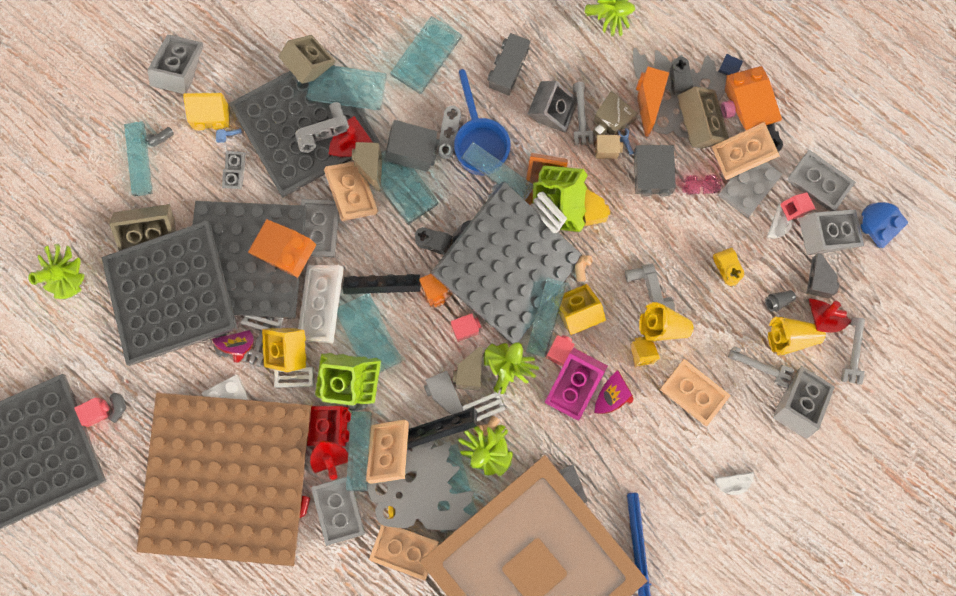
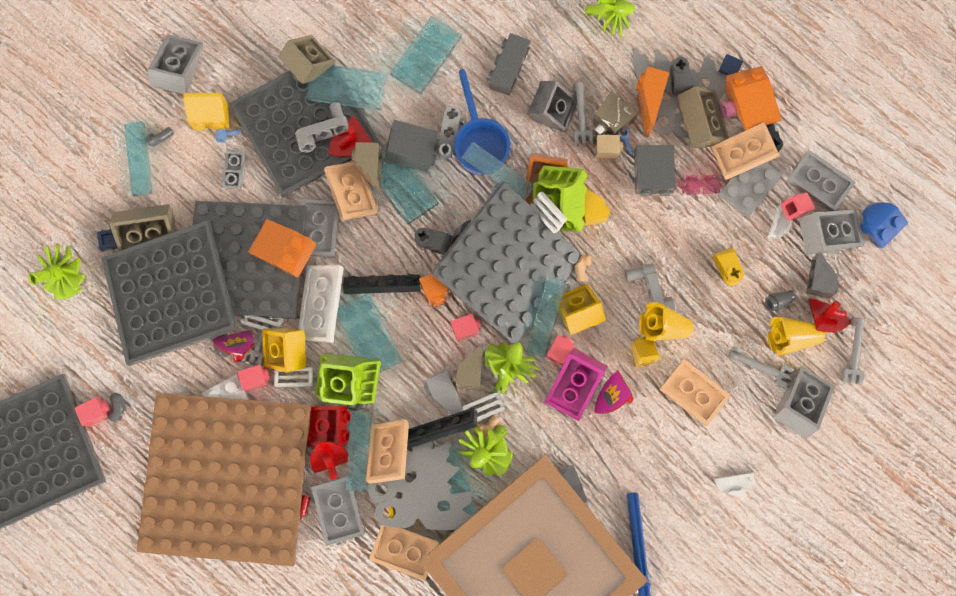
none -> dark blue tile [97,229,118,251]
none -> coral brick [237,365,270,392]

